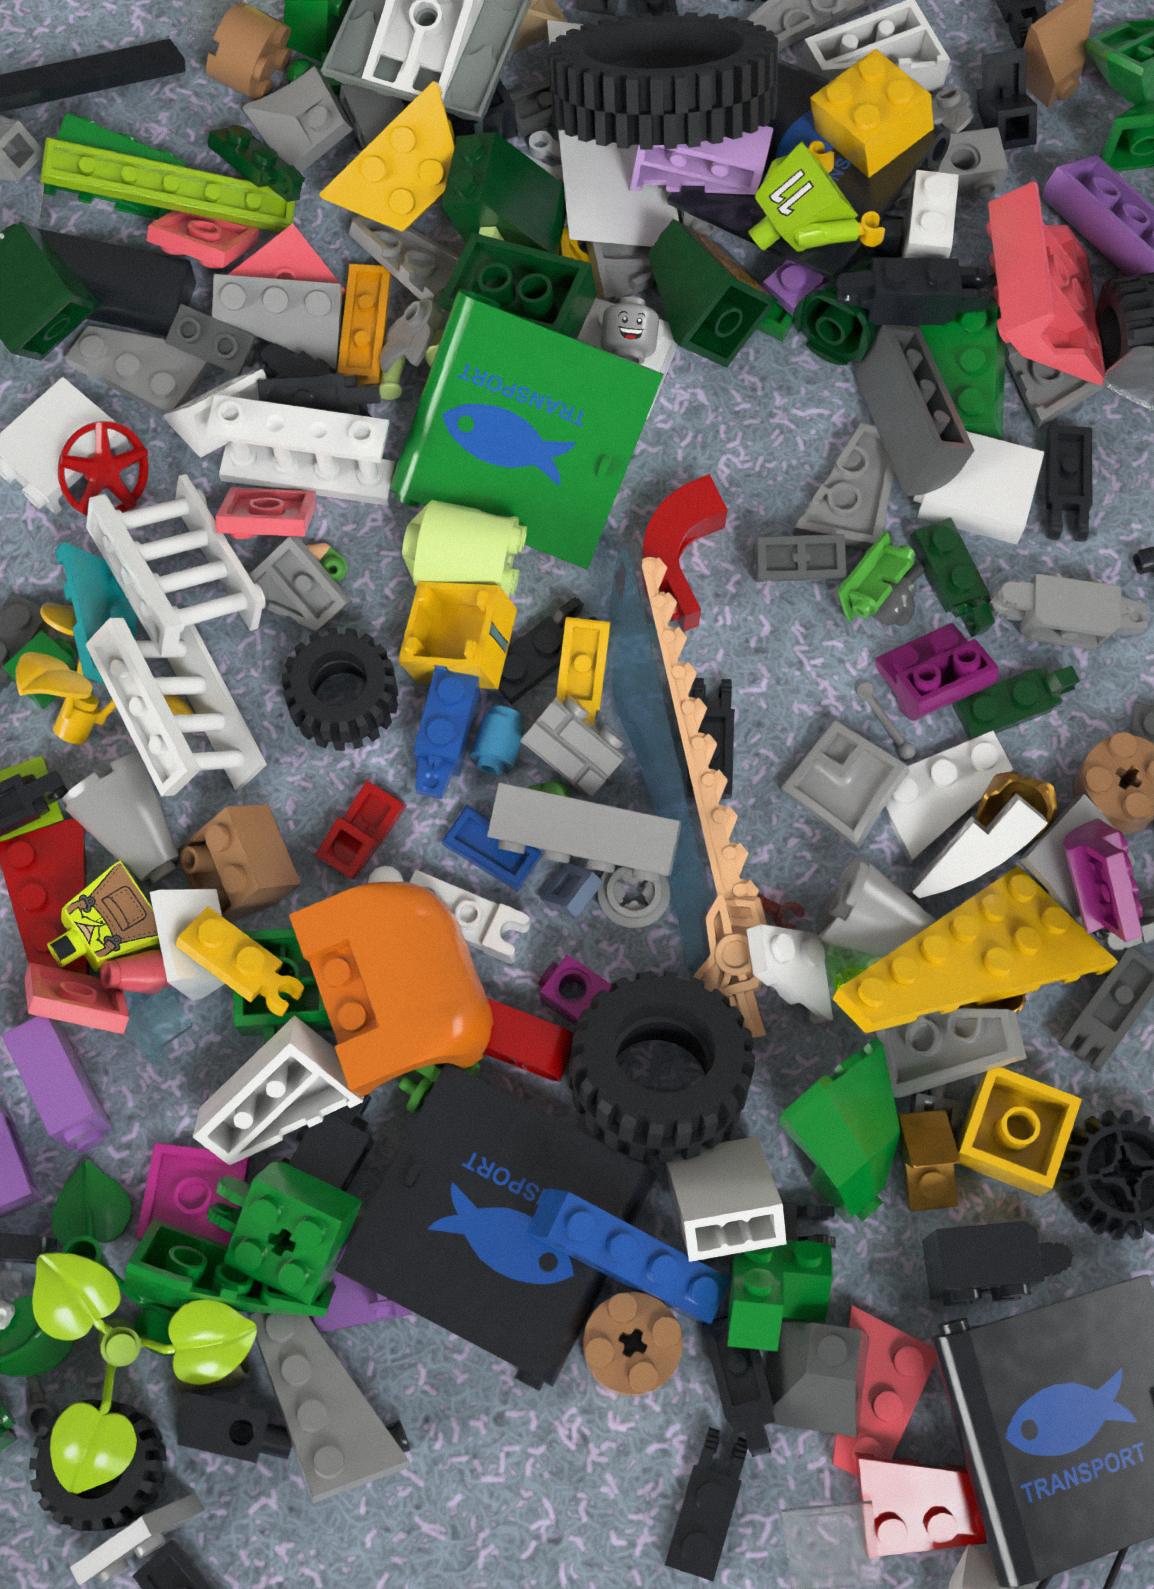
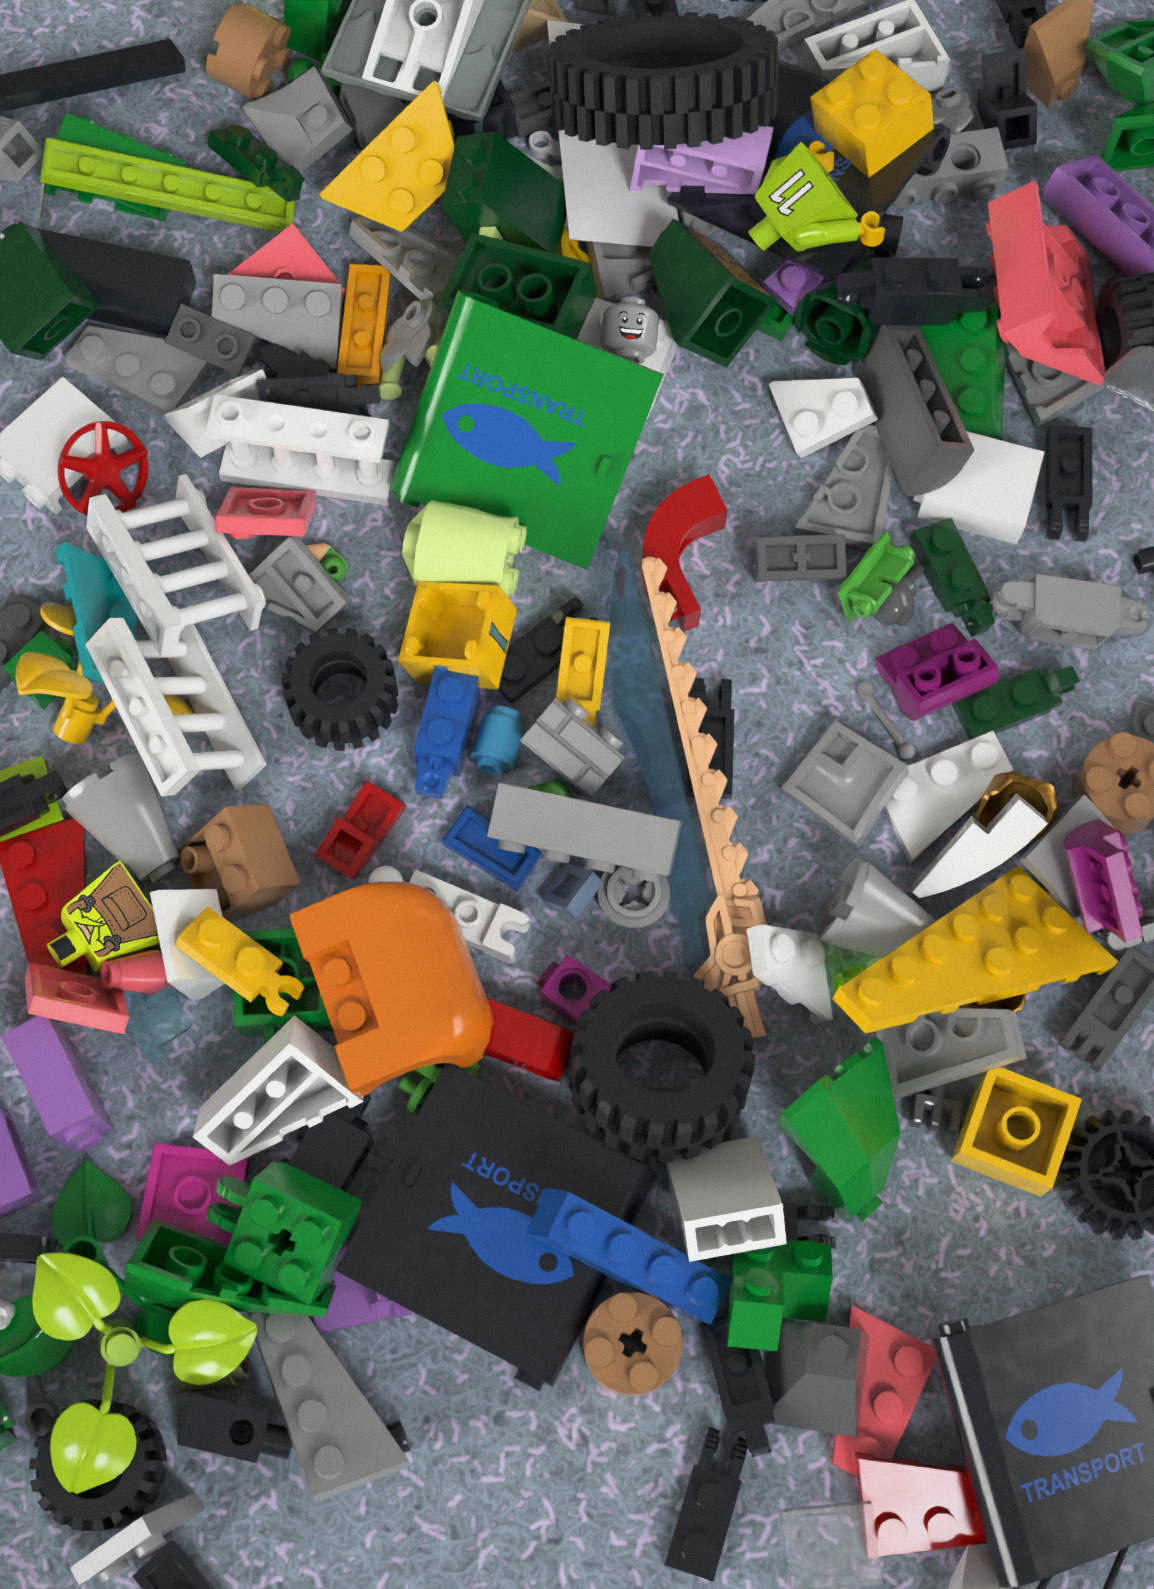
coral plate [146,210,260,269] -> none
clear red hand [757,893,805,930] -> none
pearl gold slope [897,1109,960,1212] -> none
white brick [899,170,959,258] -> none
black hinge [922,1221,1074,1307] -> none
none -> white wing [769,378,878,458]

